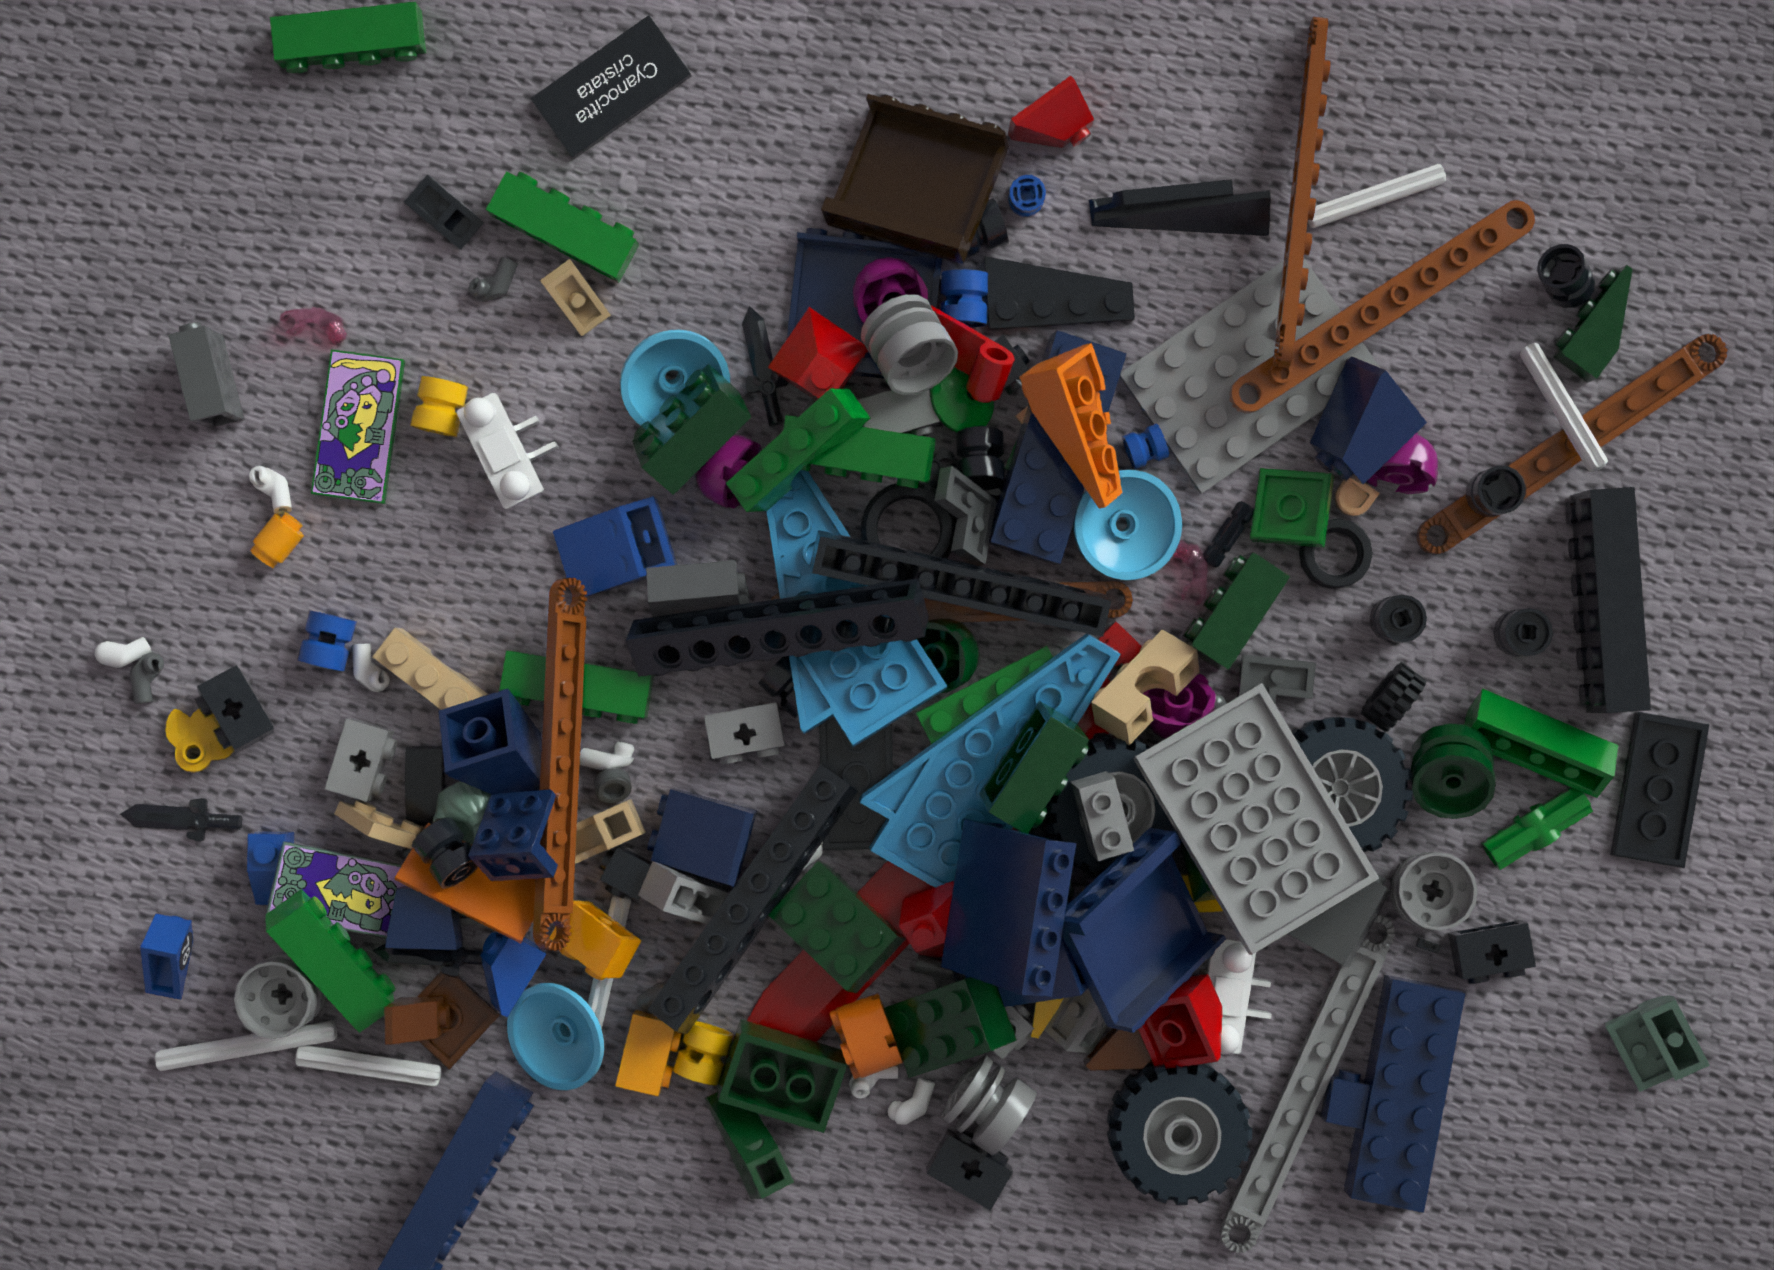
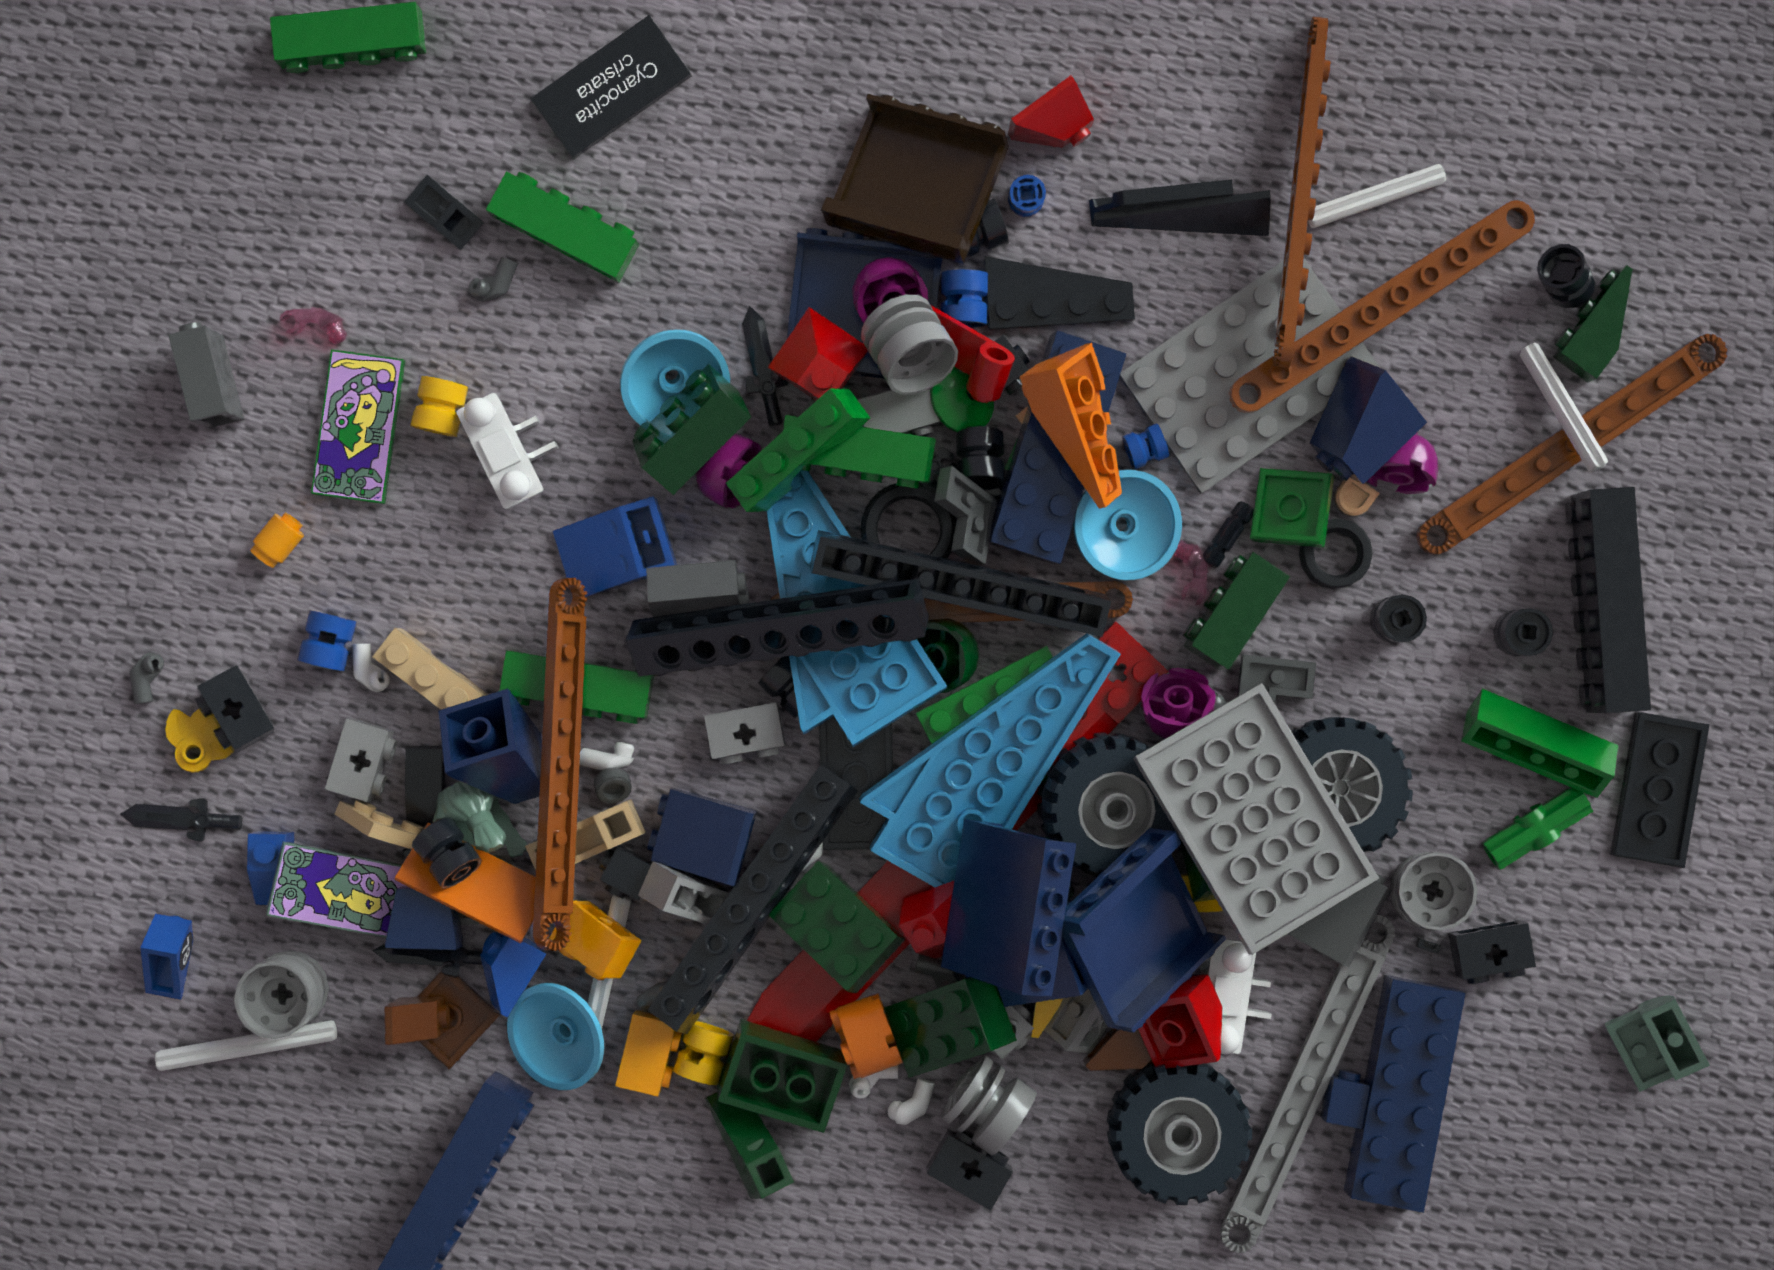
white arm [94,637,152,668] -> none
white arm [249,466,292,515] -> none
green brick [265,889,396,1033] -> none
white axle [295,1045,441,1087] -> none
dark blue bracket [468,789,558,881] -> none
tan slope [540,259,611,336] -> none
dark green brick [979,701,1089,834] -> none
light grey brick [1070,771,1134,861] -> none
tan arch [1091,629,1200,745] -> none
black tyre [1361,662,1426,732] -> none
dark green wheel [1410,723,1496,819] -> none
black wheel [1466,466,1526,517] -> none

